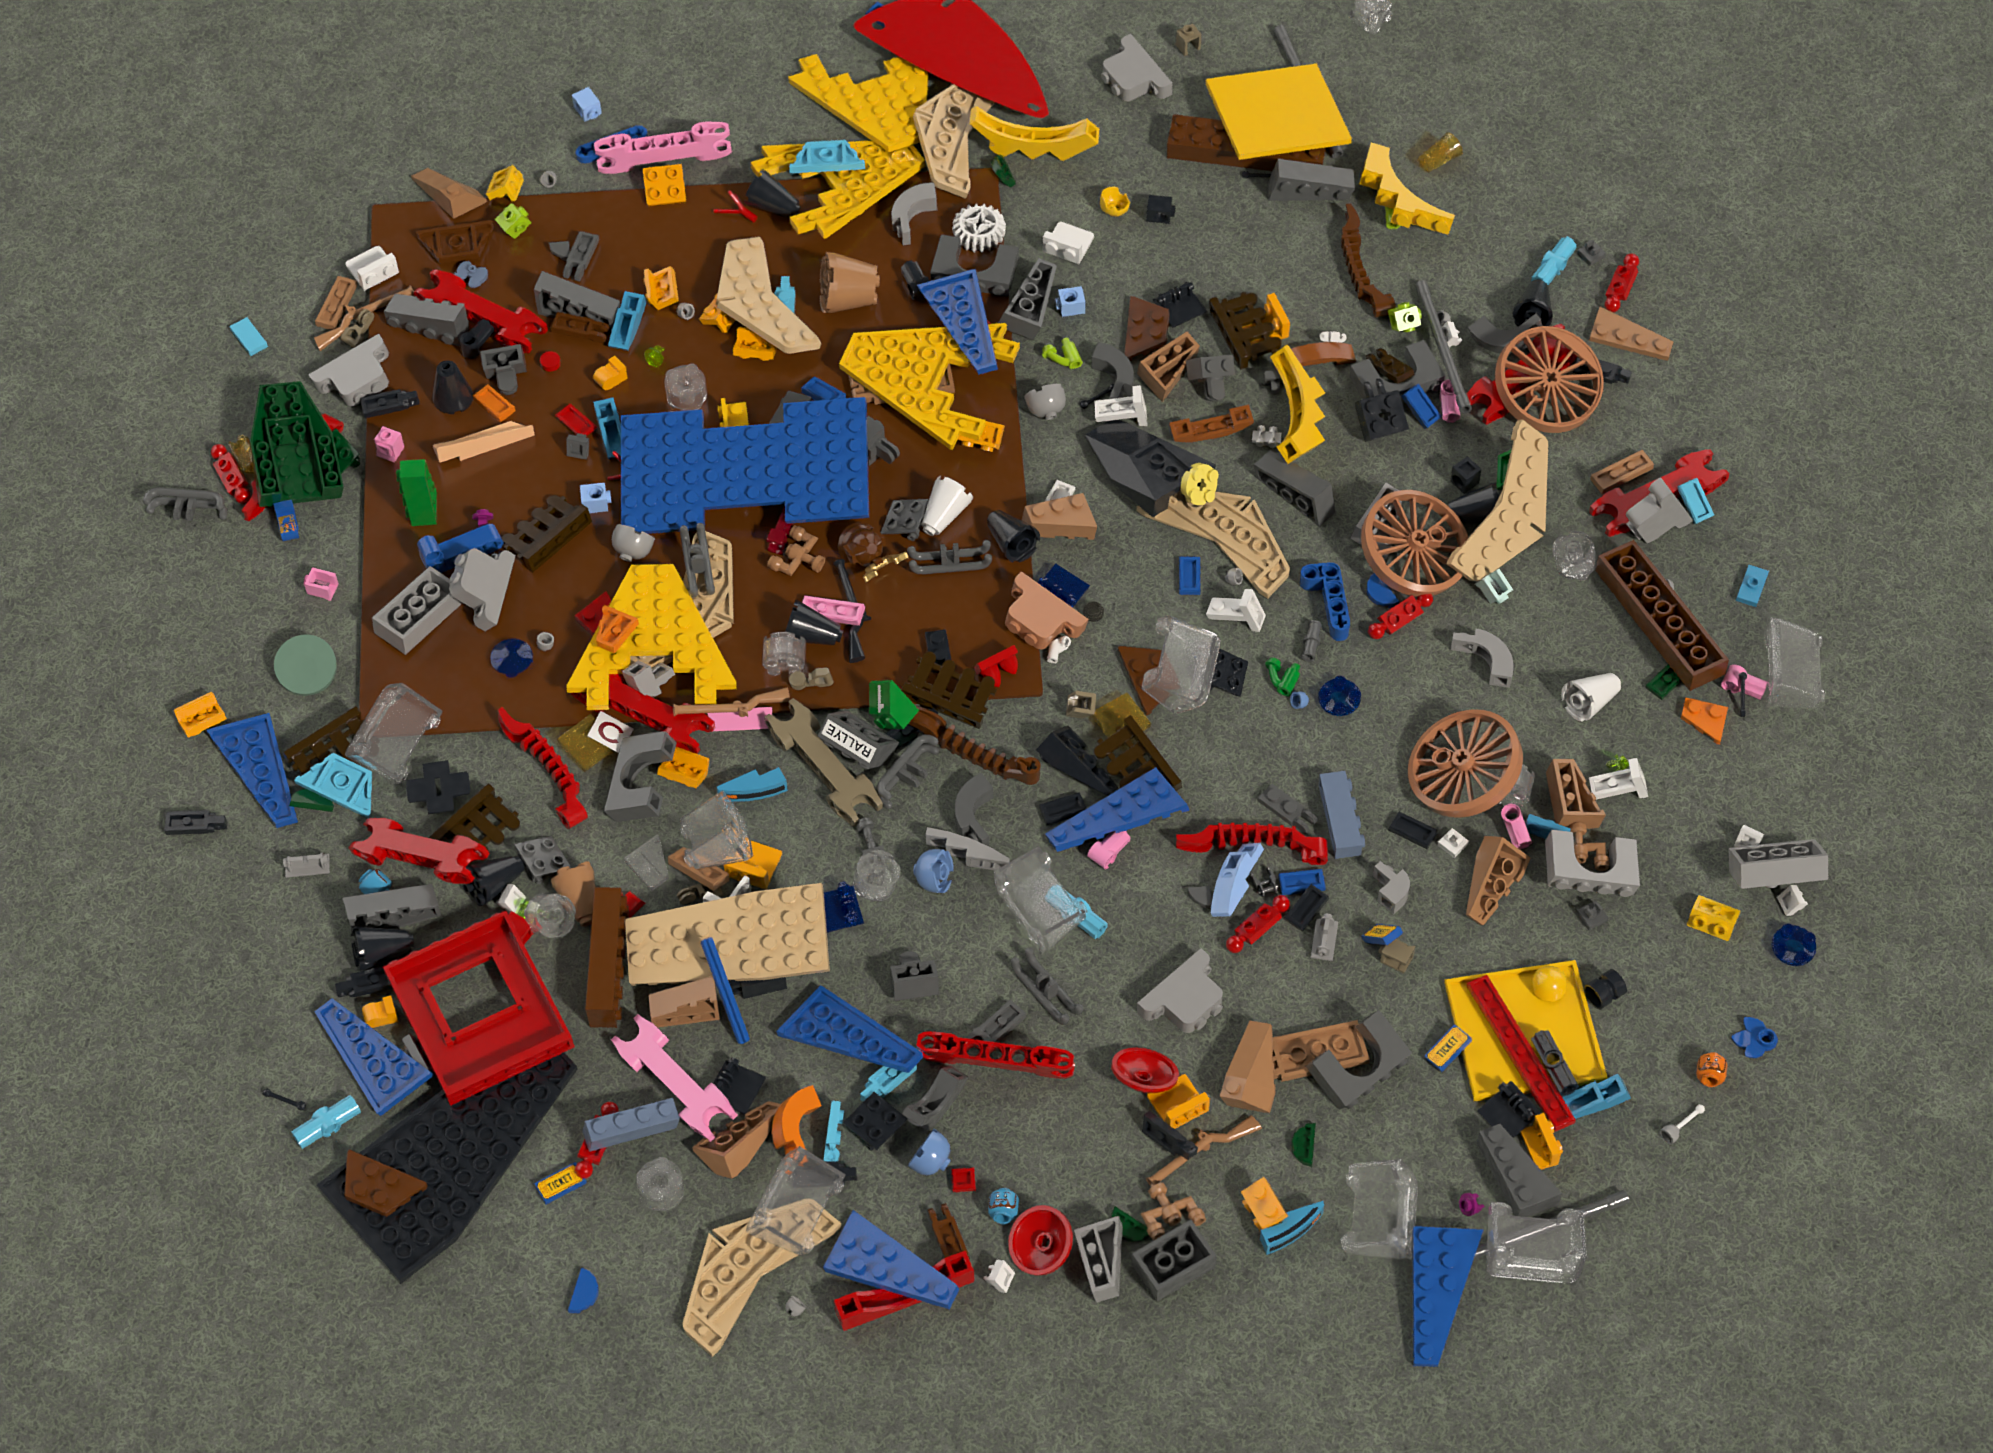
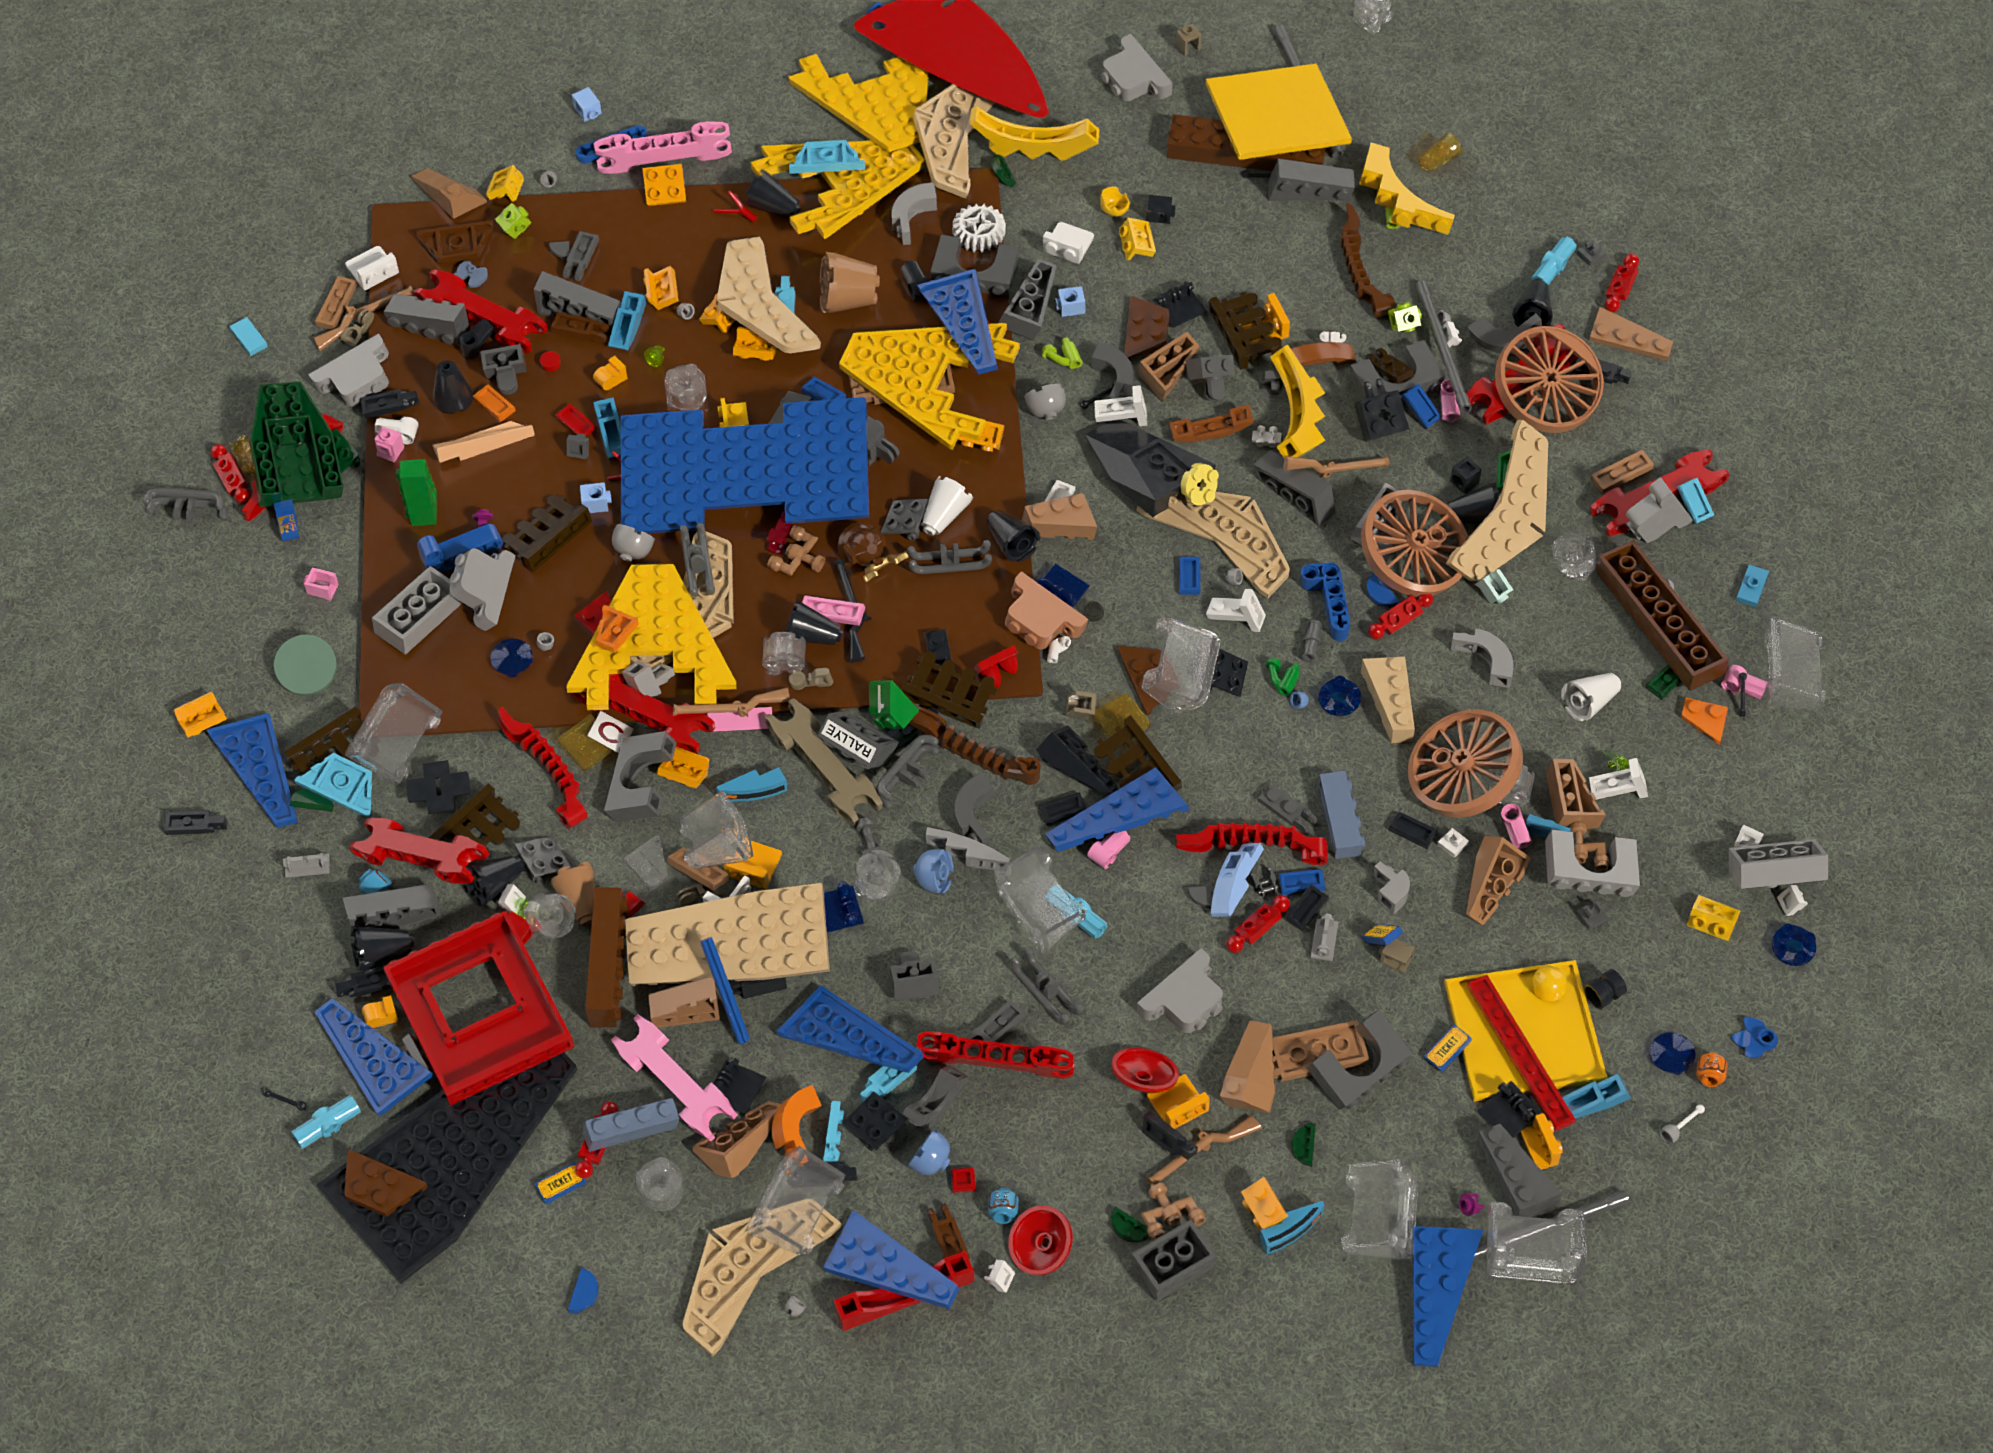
light grey wedge [1074,1216,1123,1303] -> none
black piece [1531,1030,1579,1096] -> none
none -> white piece [375,417,418,444]
none -> yellow bracket [1119,218,1156,260]
none -> medium nougat piece [1283,455,1390,478]
none -> tan wedge [1361,657,1415,743]
none -> clear blue dish [1650,1032,1696,1075]

